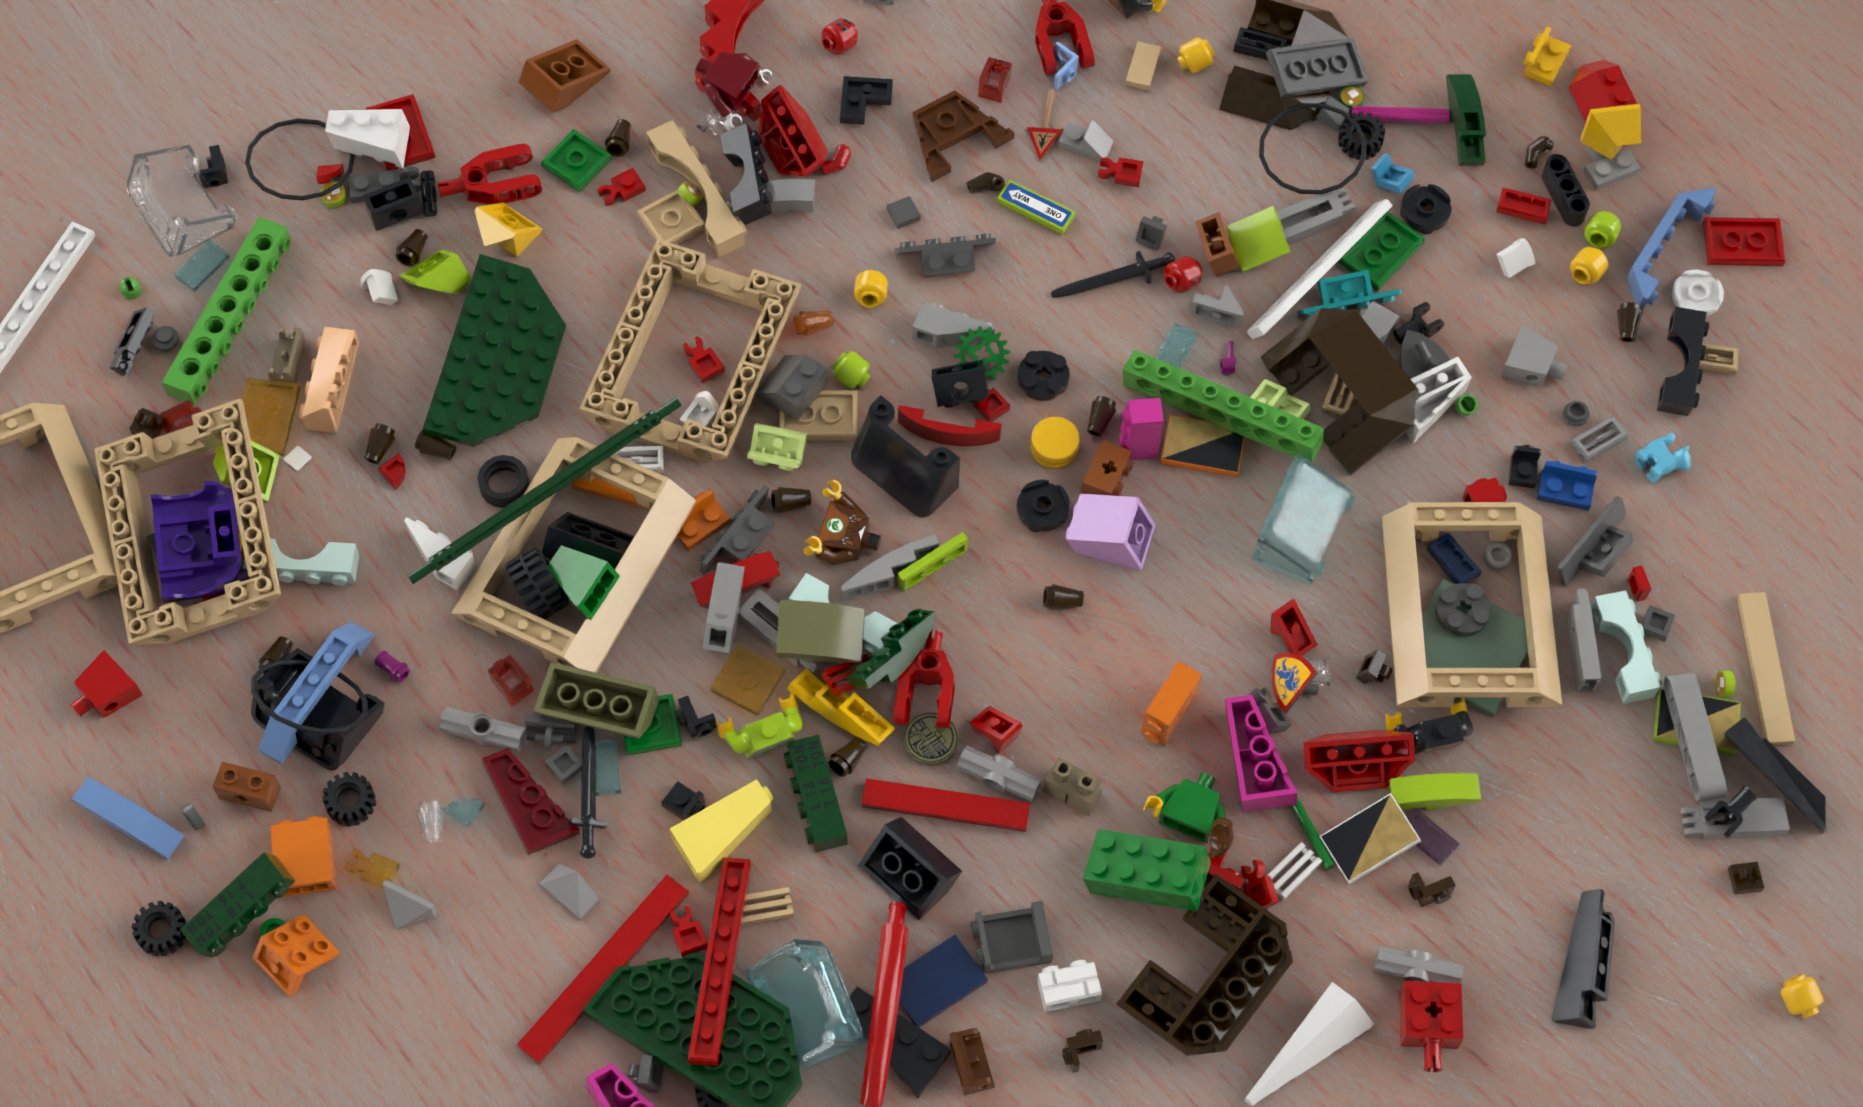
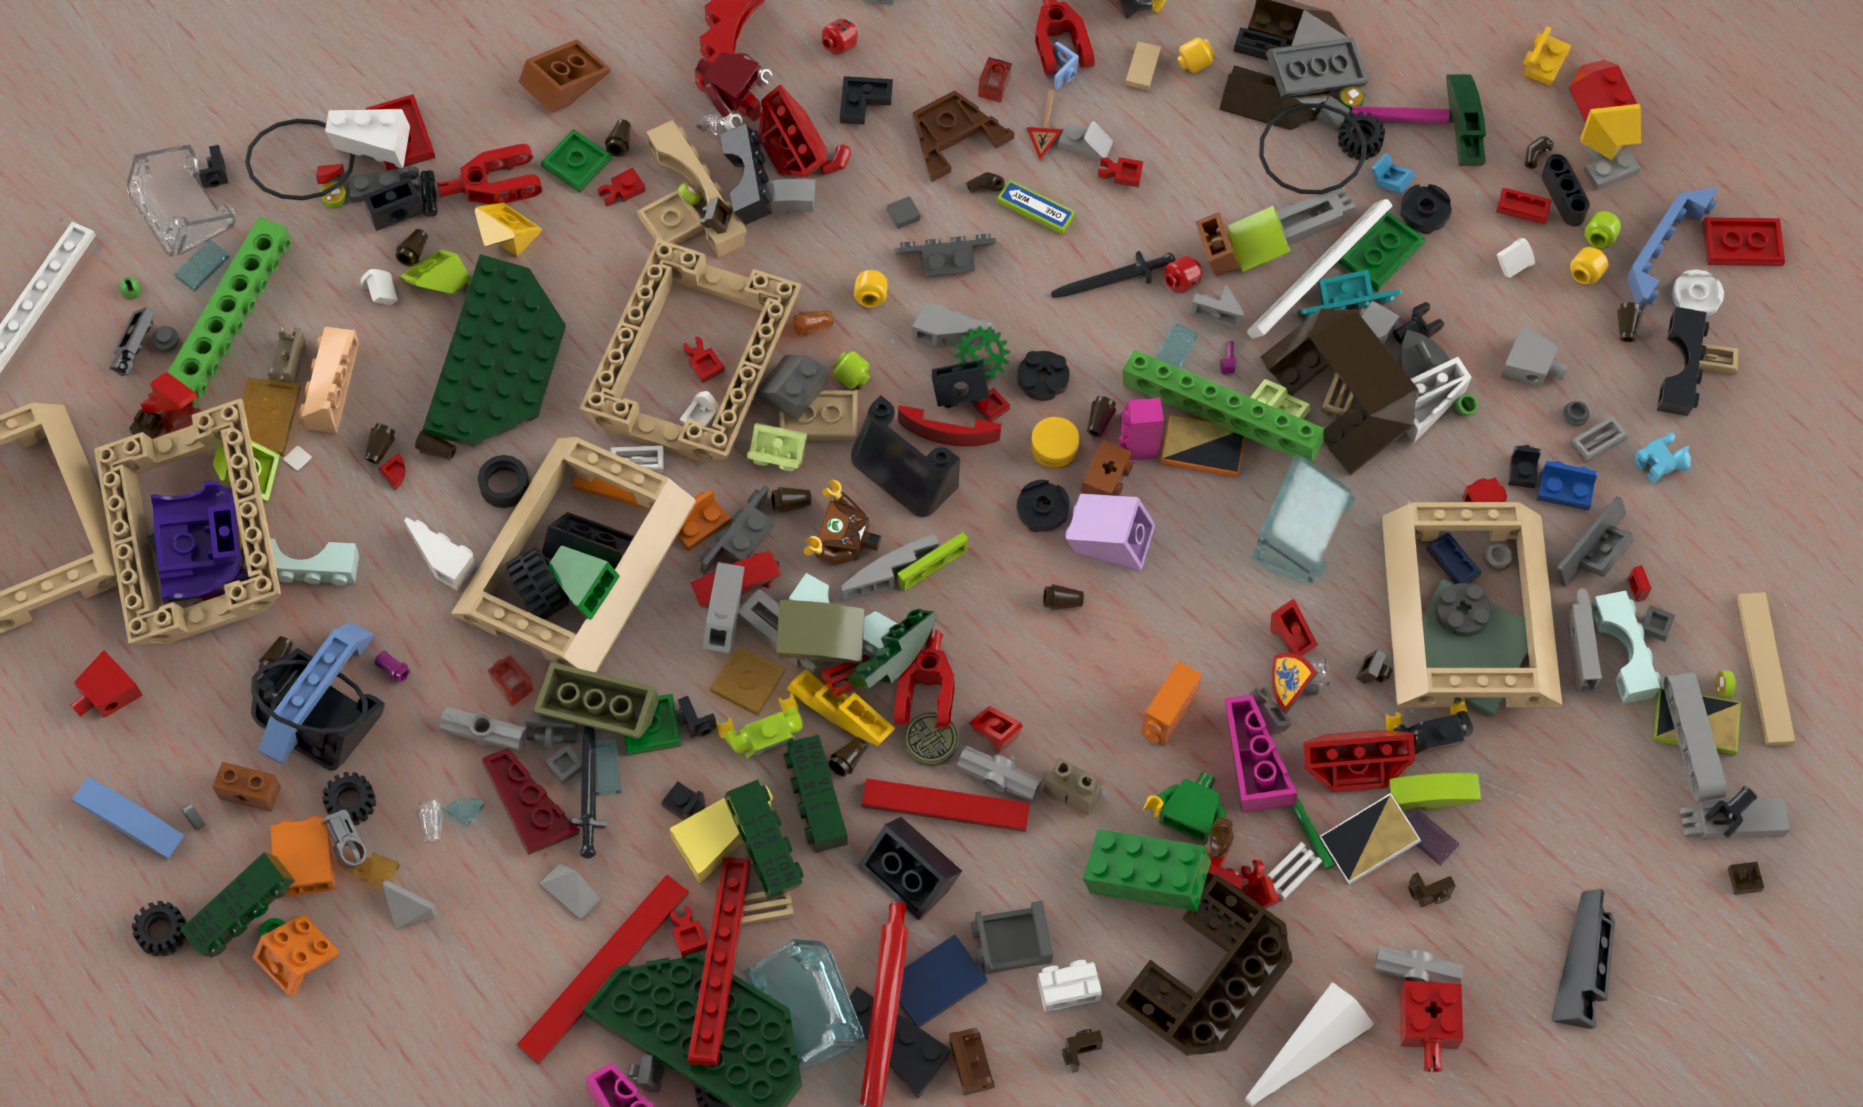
dark green axle [407,397,682,584] -> none
dark grey tile [1135,216,1167,250] -> none
black wedge [1724,717,1826,834] -> none
yellow head [1780,974,1824,1018] -> none
none -> red slope [140,372,197,413]
none -> dark grey piece [321,810,367,869]
none -> dark brown tile [699,197,732,234]
none -> dark green brick [724,779,804,900]

